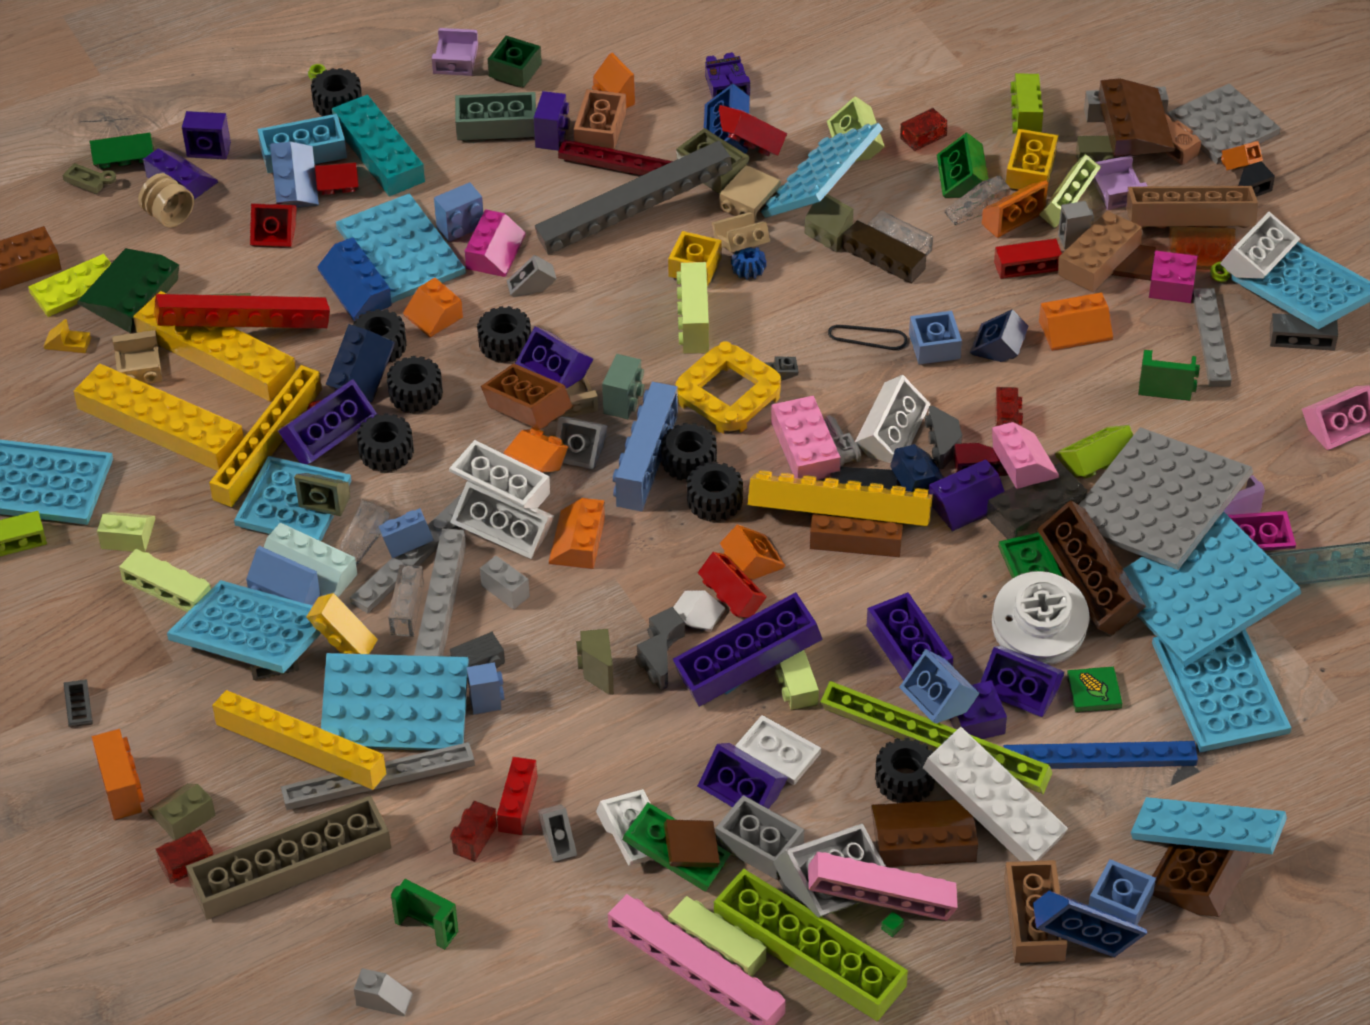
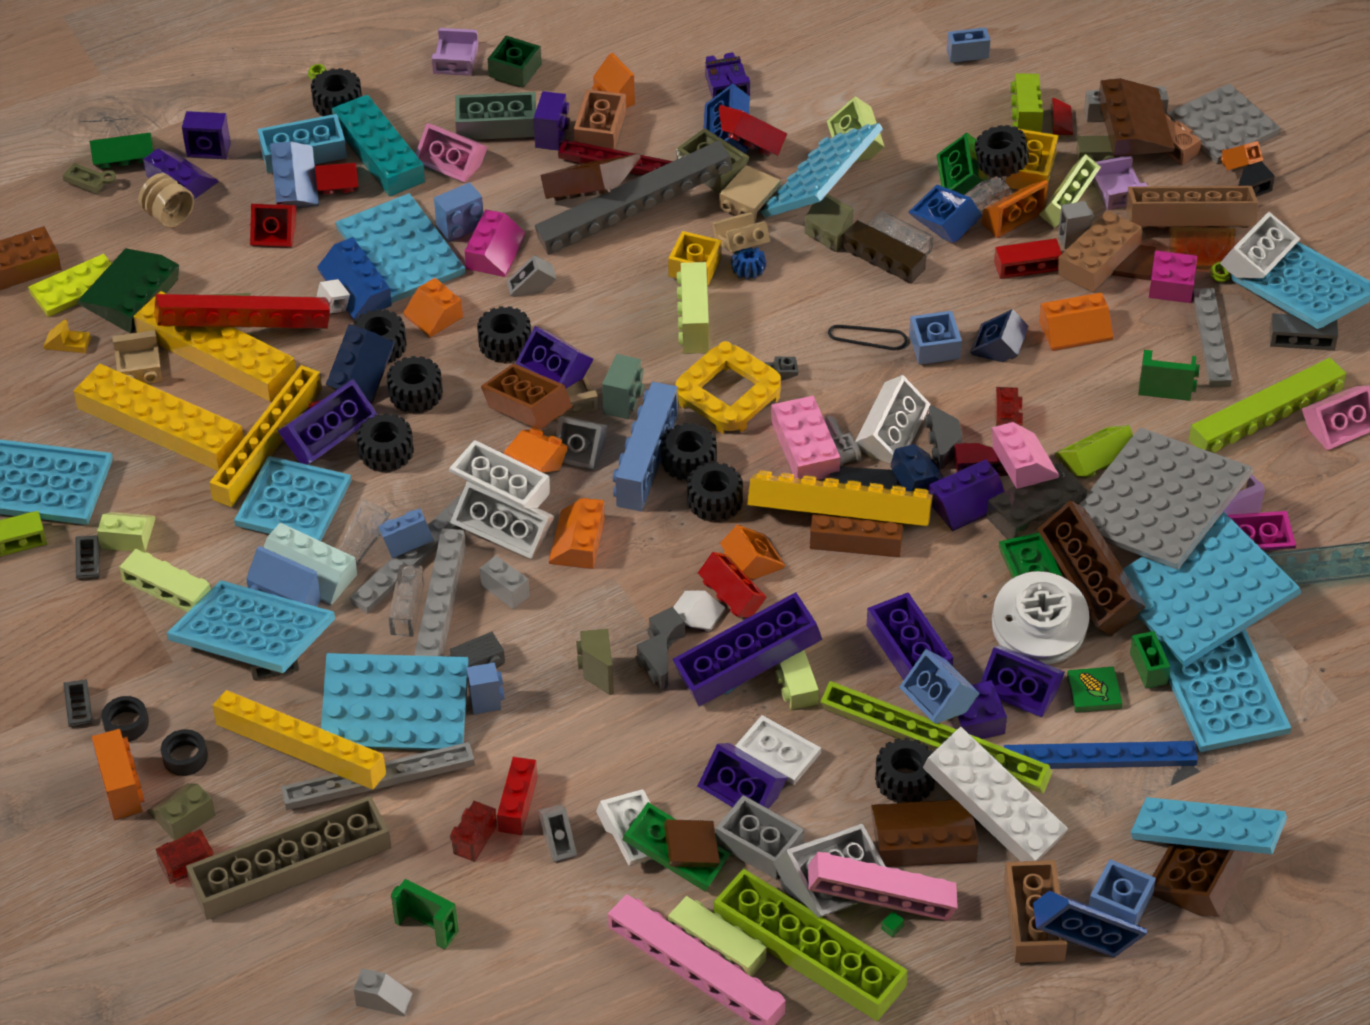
olive slope [294,473,350,516] -> none
yellow brick [306,593,378,654] -> none
clear red brick [900,108,947,151] -> none
none -> dark grey slope [75,535,100,579]
none -> black tyre [101,696,149,742]
none -> black tyre [160,729,208,776]
none -> white brick [316,279,350,314]
none -> bright pink slope [416,123,488,182]
none -> reddish brown slope [540,154,641,201]
none -> blue slope [909,185,983,243]
none -> medium blue brick [946,27,990,63]
none -> black tyre [975,125,1029,178]
none -> red slope [1051,98,1073,135]
none -> green brick [1130,631,1171,689]
none -> lime brick [1189,357,1347,452]

